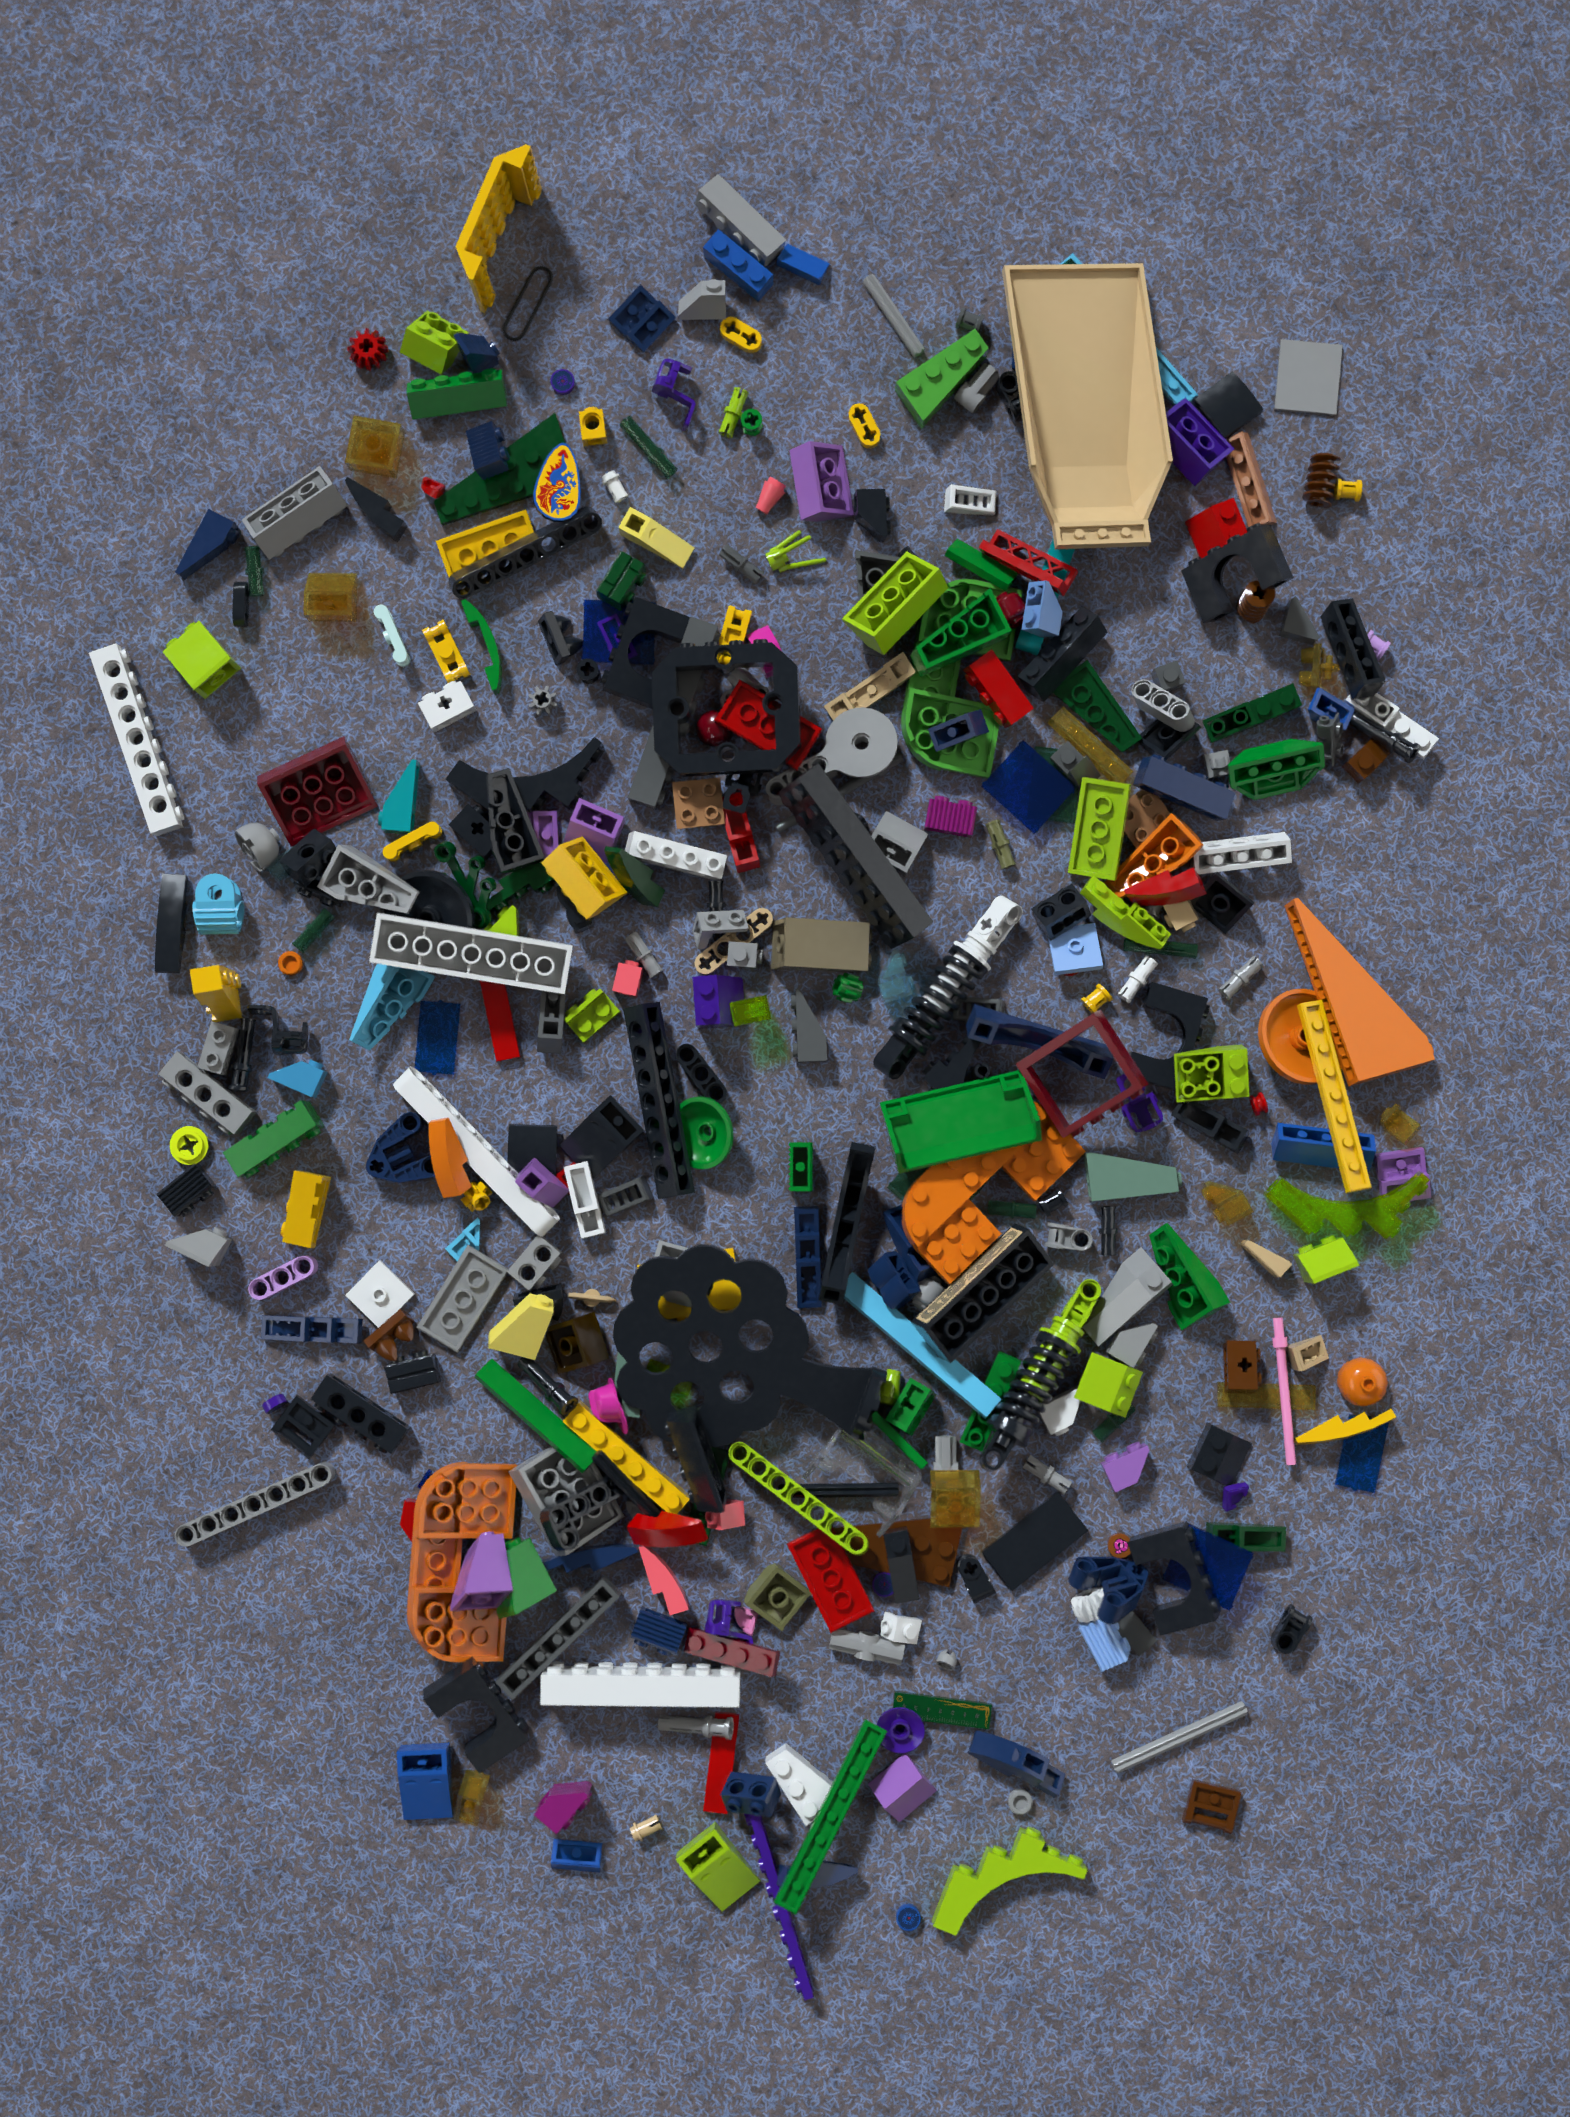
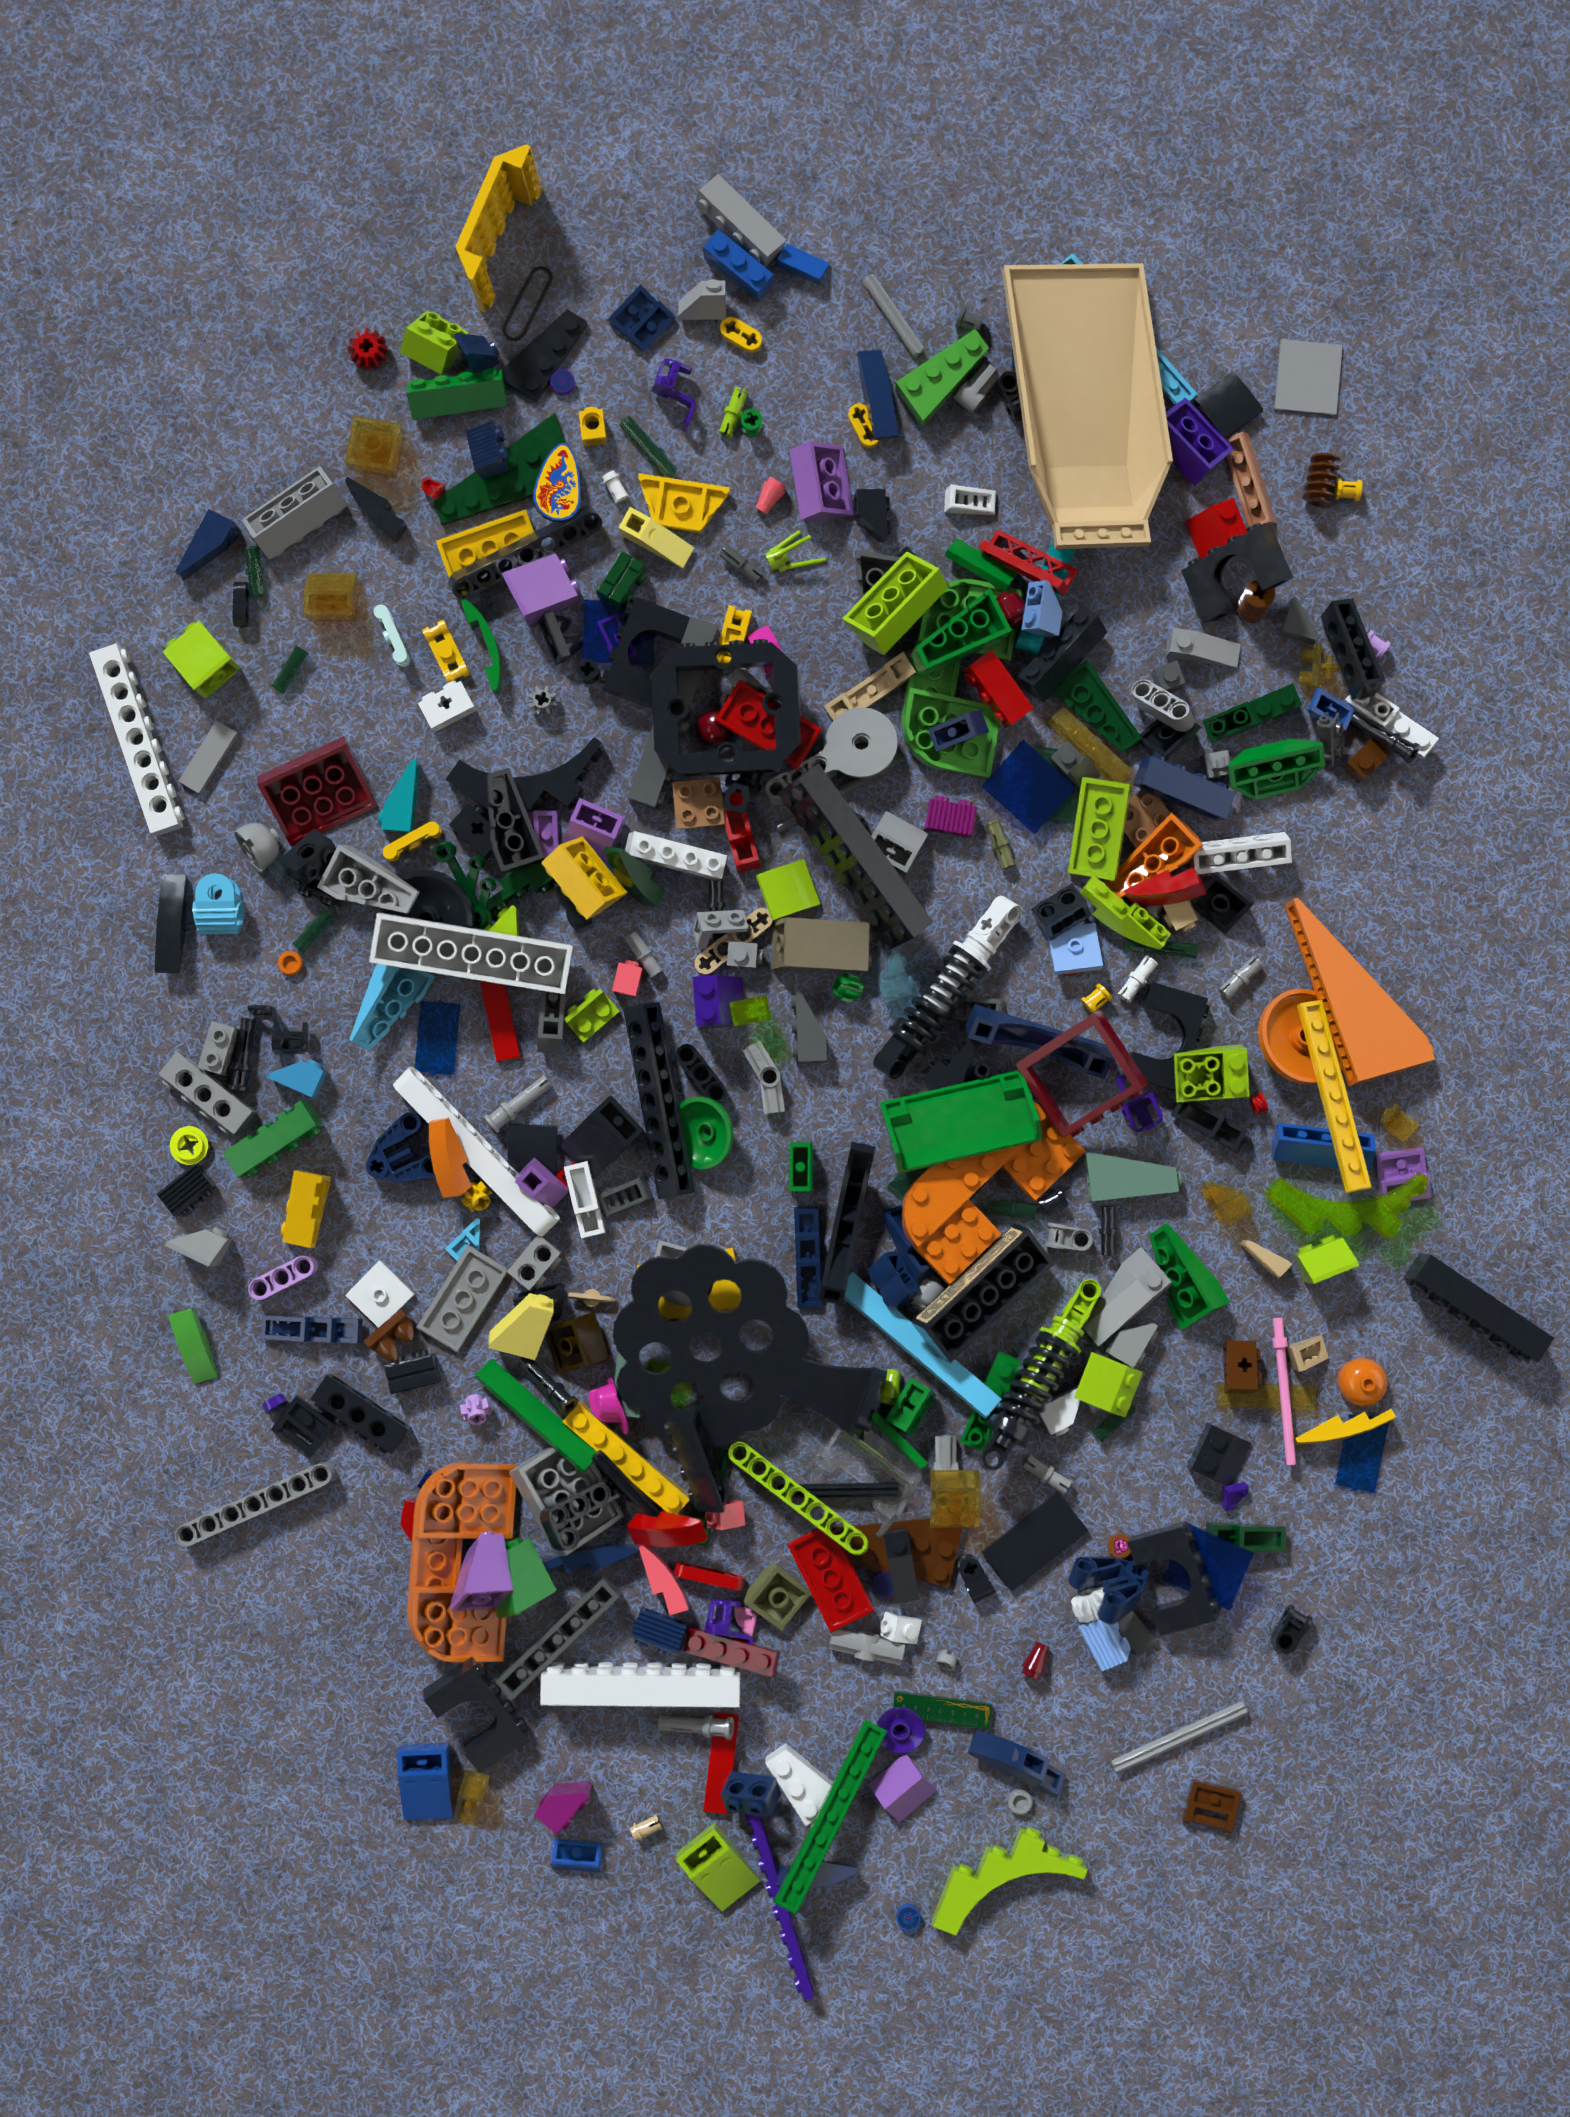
yellow wedge [190,965,242,1022] -> none
medium lavender slope [1100,1442,1149,1493] -> none
none -> bright green slope [168,1307,218,1384]
none -> light grey tile [179,720,238,795]
none -> clear green pin [271,645,309,694]
none -> lavender gear [460,1394,492,1425]
none -> light grey pin [484,1075,553,1133]
none -> black wing [502,309,588,403]
none -> medium lavender slope [502,553,581,627]
none -> yellow wing [638,473,730,533]
none -> red beam [674,1562,745,1590]
none -> light grey piece [742,1040,785,1114]
none -> lime slope [756,859,820,921]
none -> dark blue slope [857,350,899,440]
none -> dark red cone [1021,1642,1050,1681]
none -> light grey slope [1166,628,1241,669]
none -> black brick [1404,1253,1555,1363]

